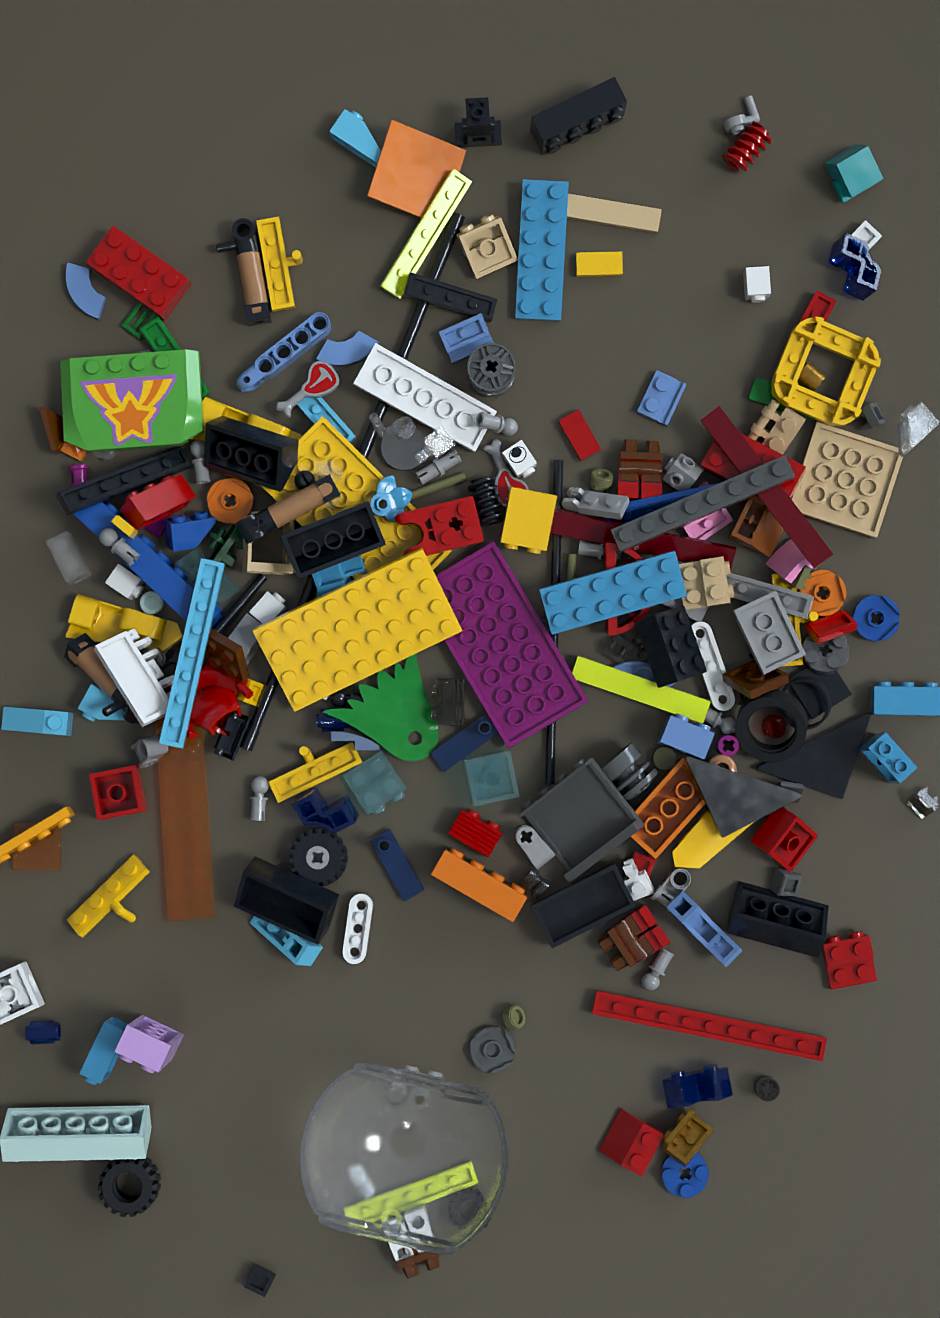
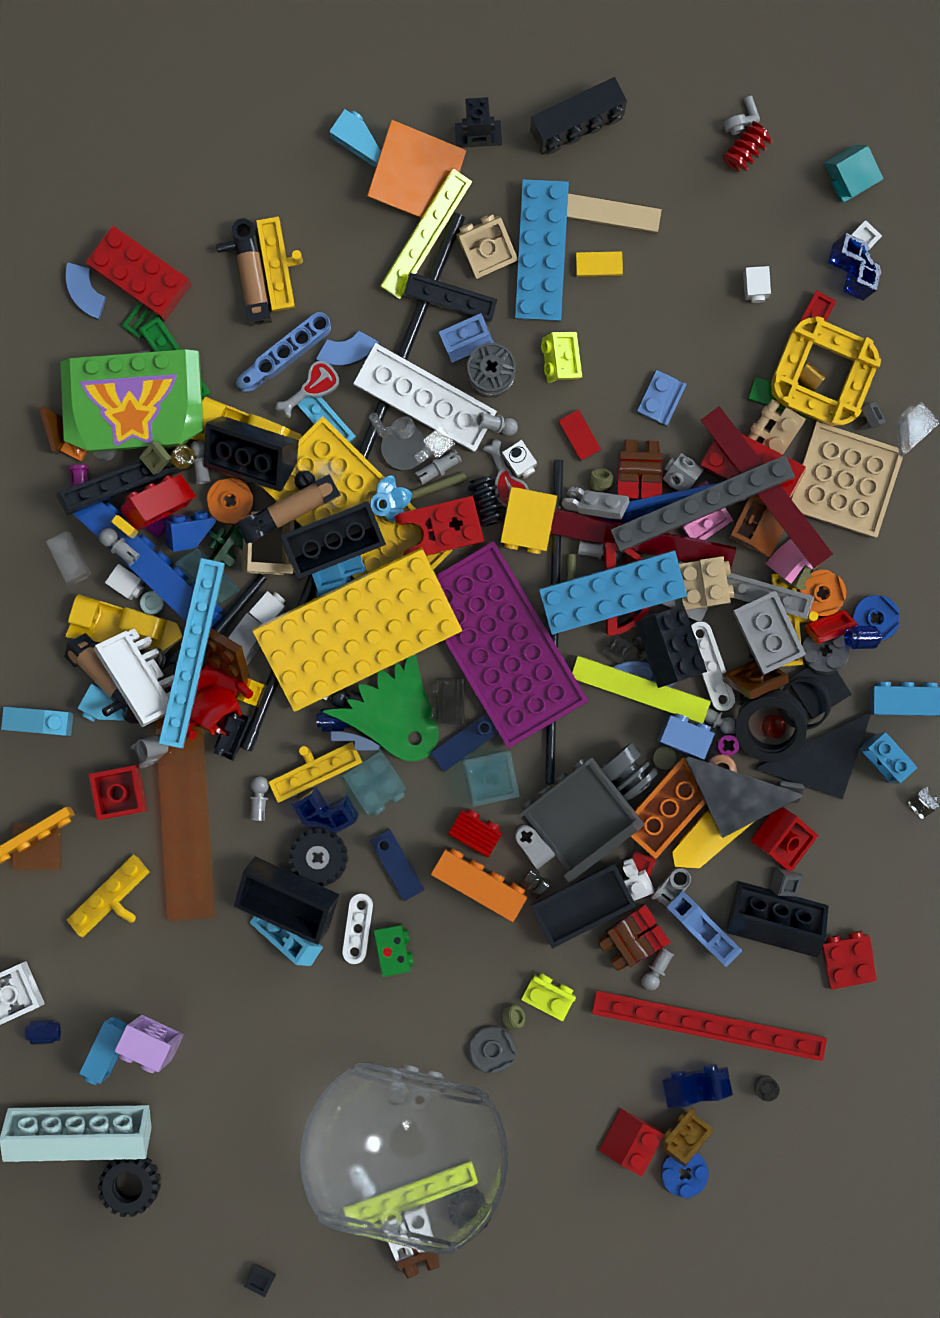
none -> olive tile [139,441,172,475]
none -> clear yellow tile [171,445,195,469]
none -> green brick [374,924,414,977]
none -> neon yellow bracket [521,973,576,1021]
none -> neon yellow bracket [541,332,582,383]
none -> clear blue brick [844,626,881,649]

